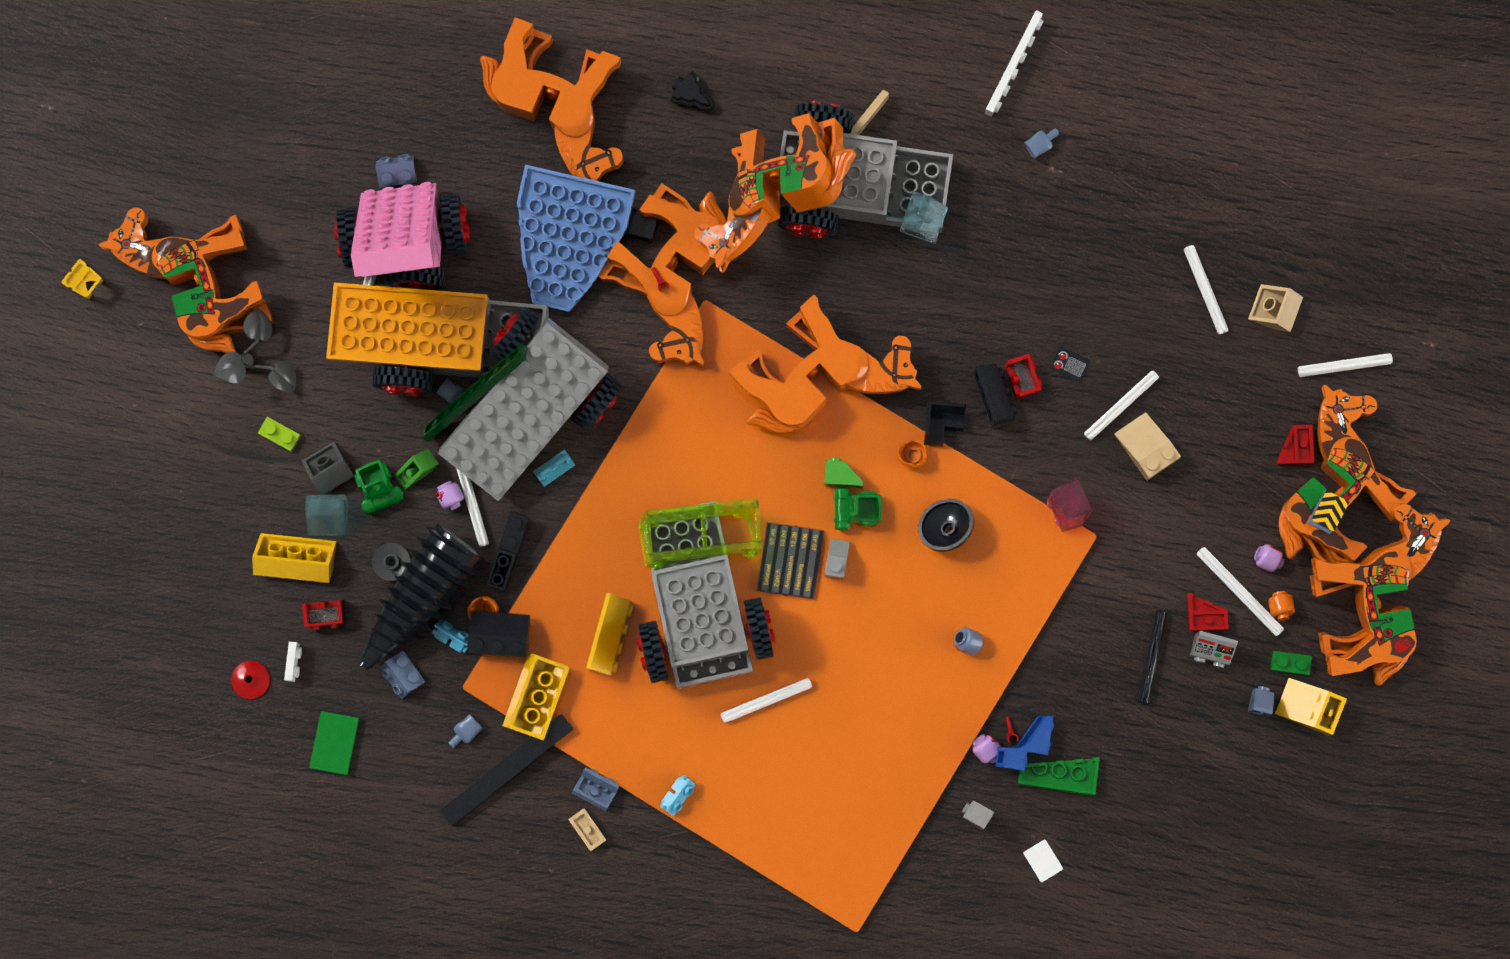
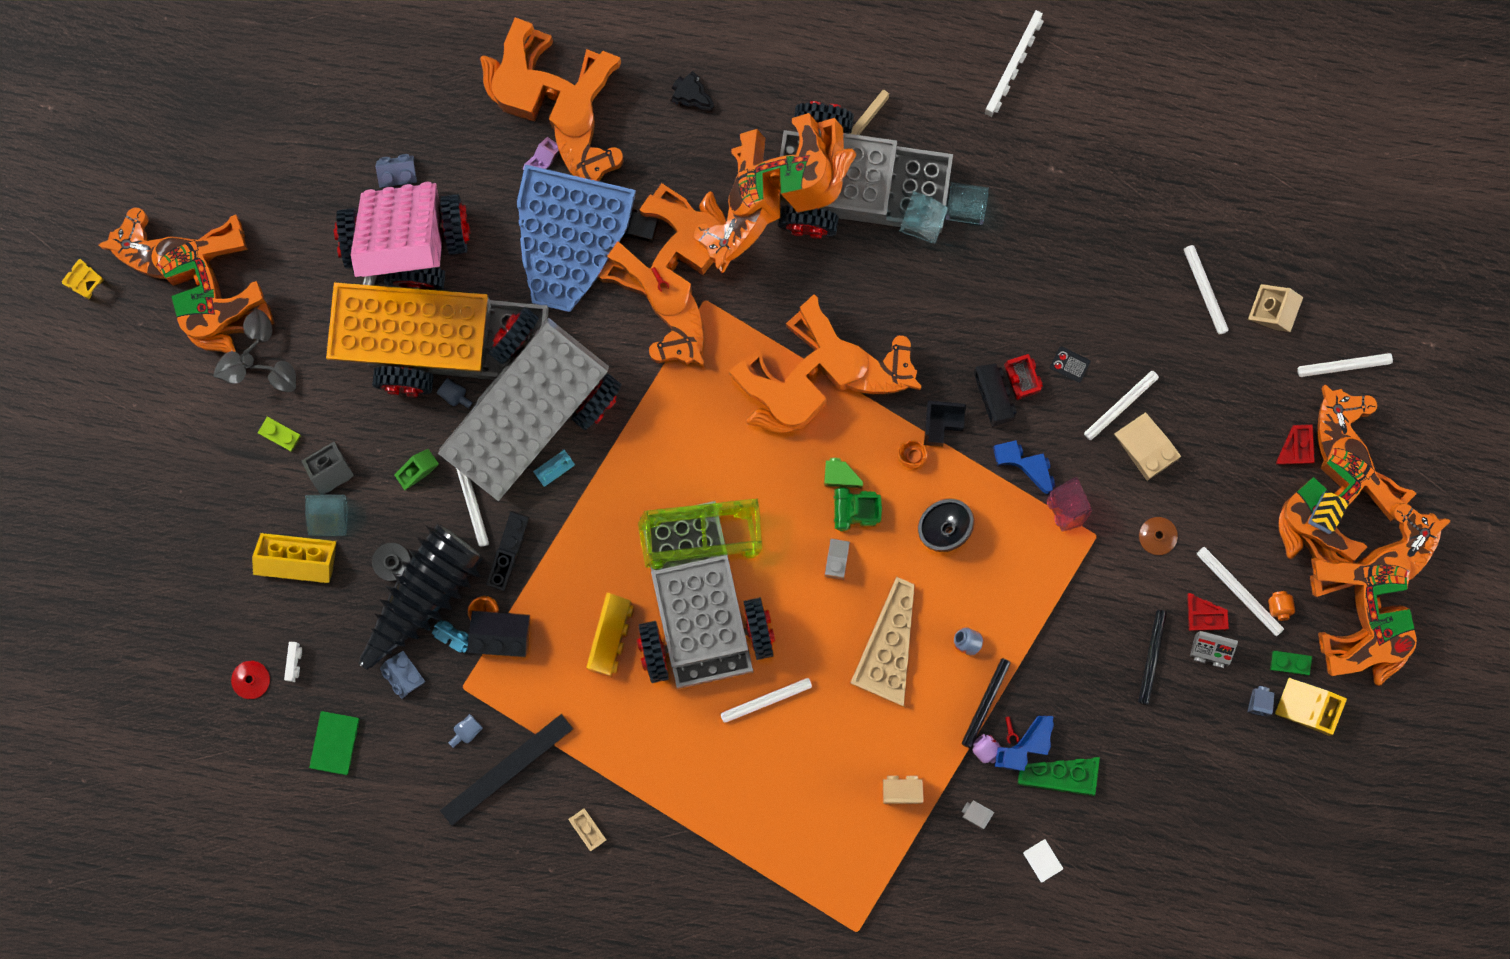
red window [302,600,345,630] -> none
green piece [354,459,404,515] -> none
dark green tile [423,343,527,442] -> none
lavender head [436,481,464,511] -> none
yellow slope [502,653,570,741] -> none
sand blue bracket [572,768,619,812] -> none
medium azure hinge [660,775,696,816] -> none
piece [757,522,824,599] -> none
sand blue piece [1024,128,1059,159] -> none
lavender head [1254,544,1285,572] -> none
none -> lavender slope [523,137,560,170]
none -> tan wing [850,577,914,707]
none -> tan slope [883,776,923,804]
none -> clear light blue slope [945,182,989,225]
none -> black axle [962,658,1011,748]
none -> blue arch [993,440,1055,494]
none -> dark orange dish [1139,517,1178,555]

